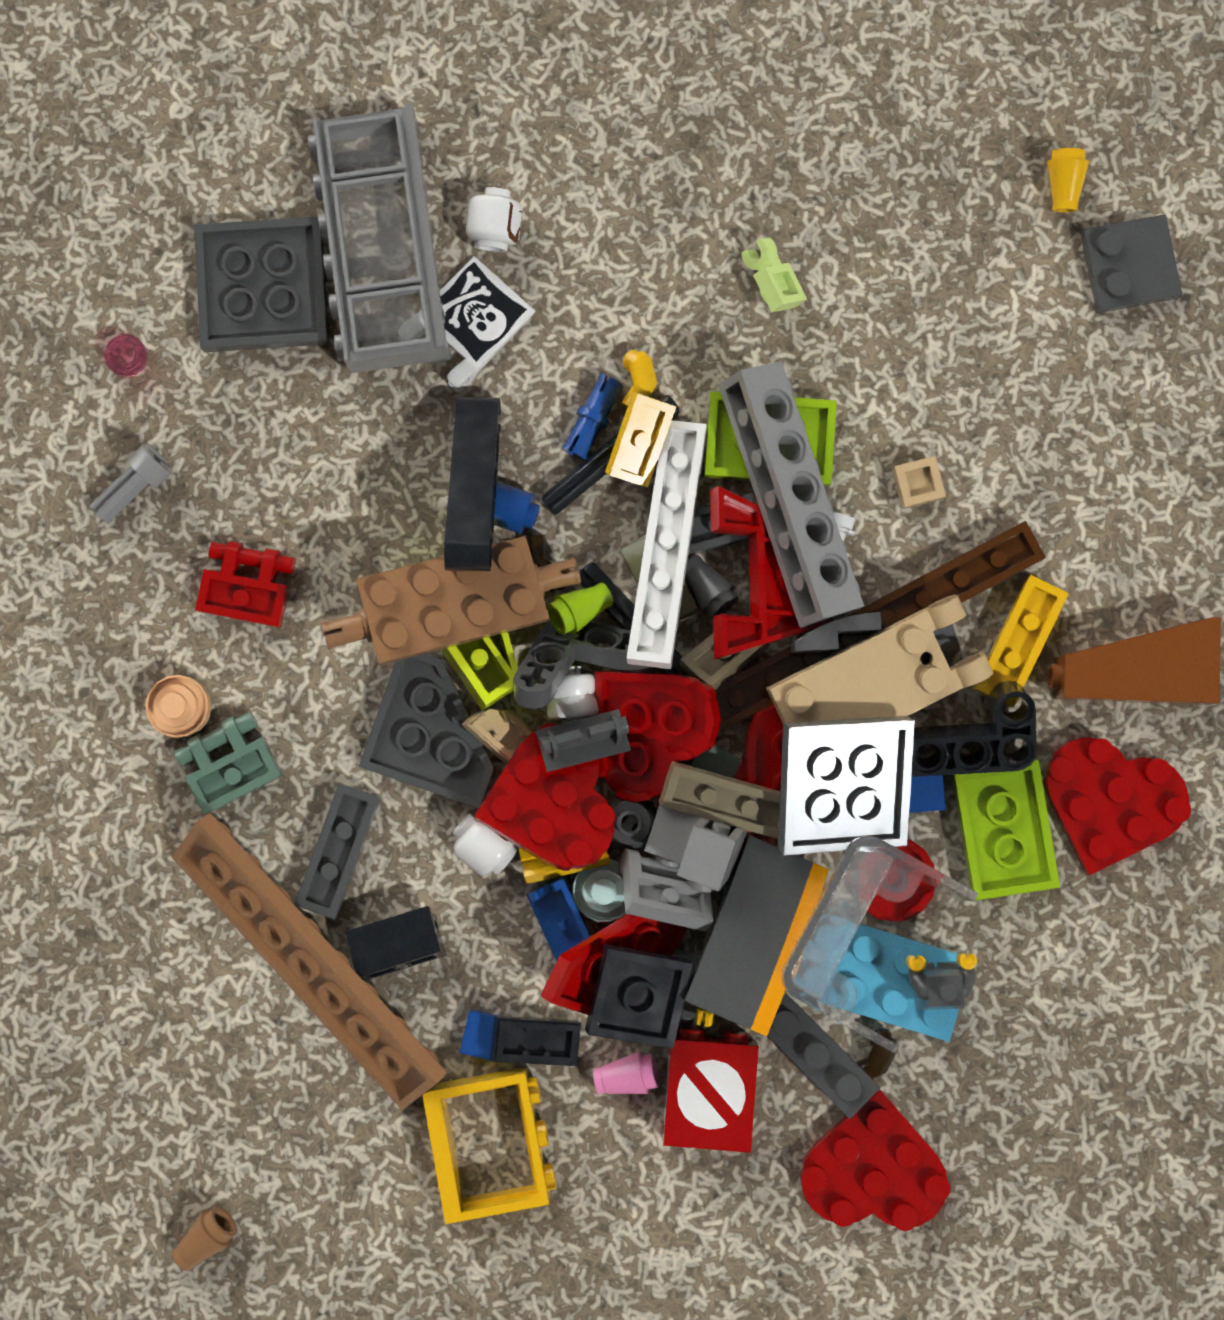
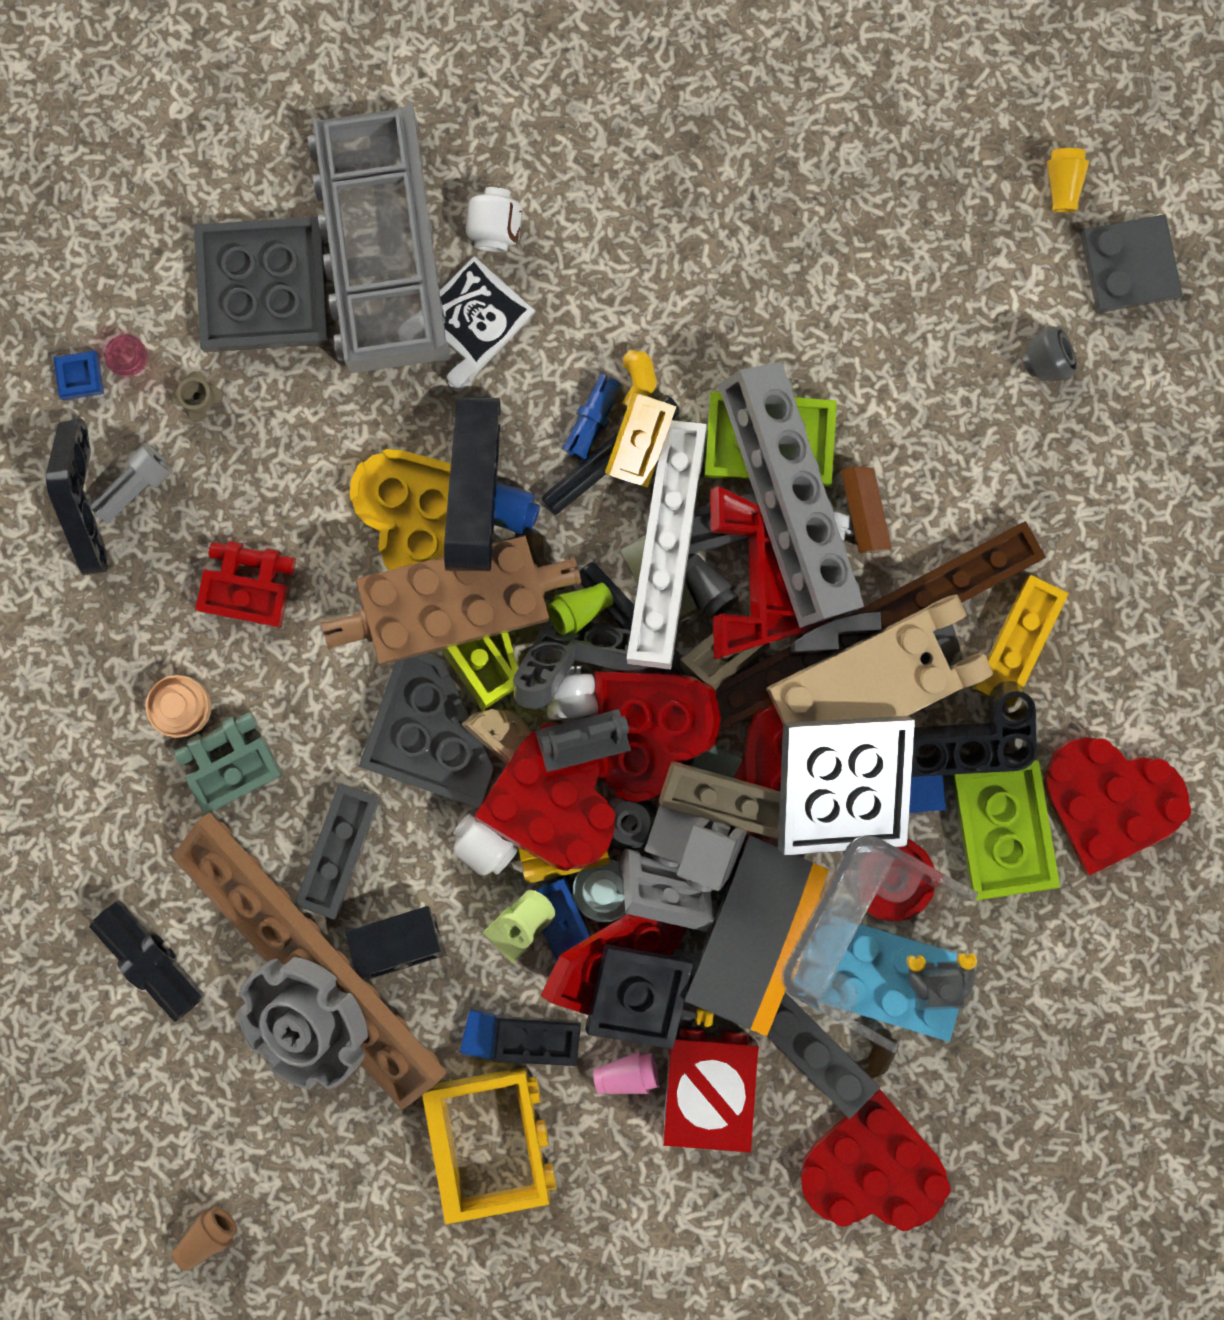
yellowish green plate [742,238,807,312] -> none
tan plate [892,456,946,509] -> none
dark orange slope [1047,617,1221,705] -> none
none -> black beam [46,418,108,576]
none -> blue tile [53,350,104,400]
none -> black piece [89,900,205,1022]
none -> dark tan plate [171,371,223,422]
none -> light grey piece [237,957,368,1090]
none -> yellow plate [349,449,451,570]
none -> yellowish green piece [482,890,555,964]
none -> dark orange tile [841,466,892,553]
none -> dark grey cone [1023,325,1077,381]

